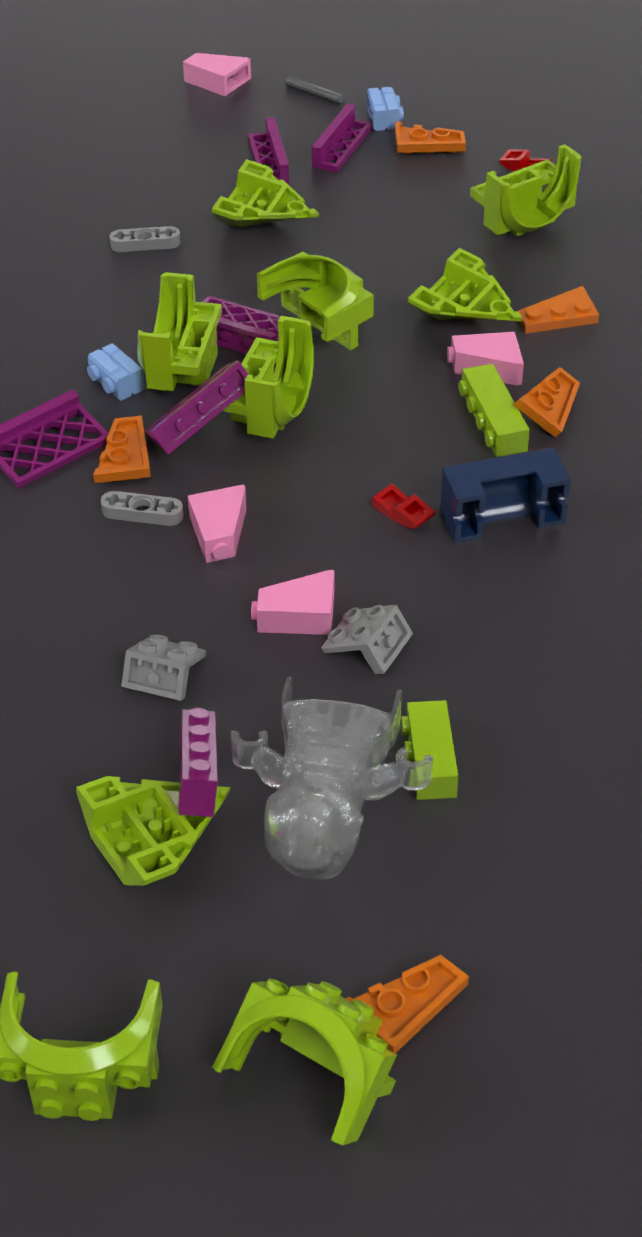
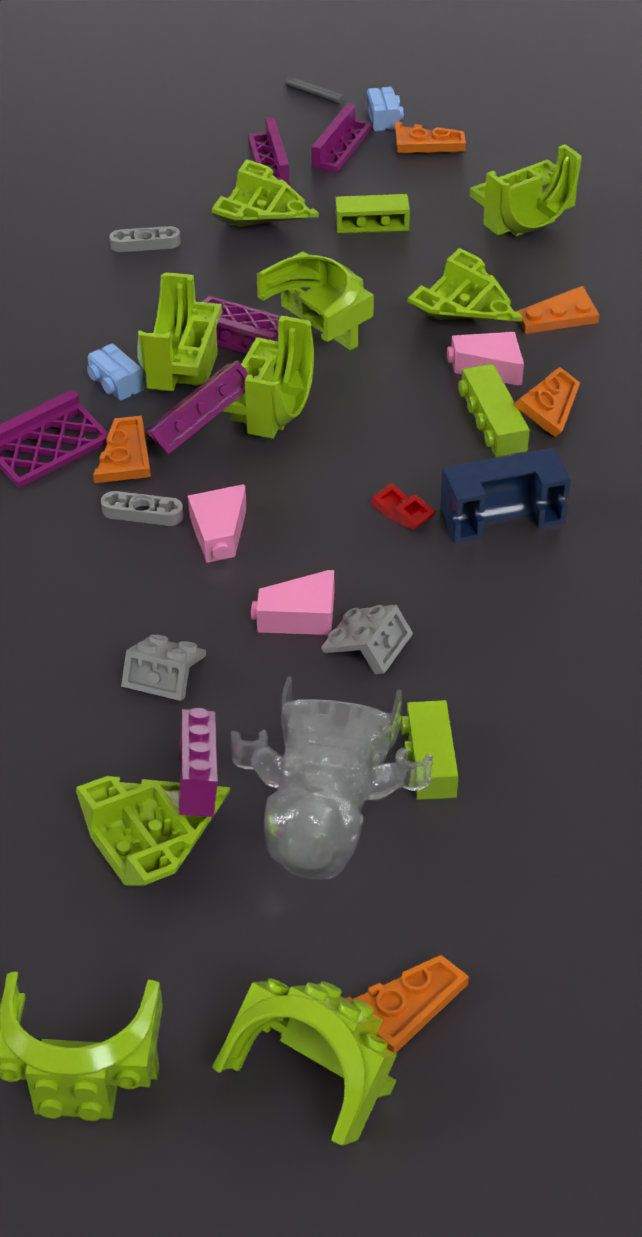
bright pink slope [183,53,251,96] -> none
red slope [499,149,552,172] -> none
none -> lime brick [335,194,410,233]

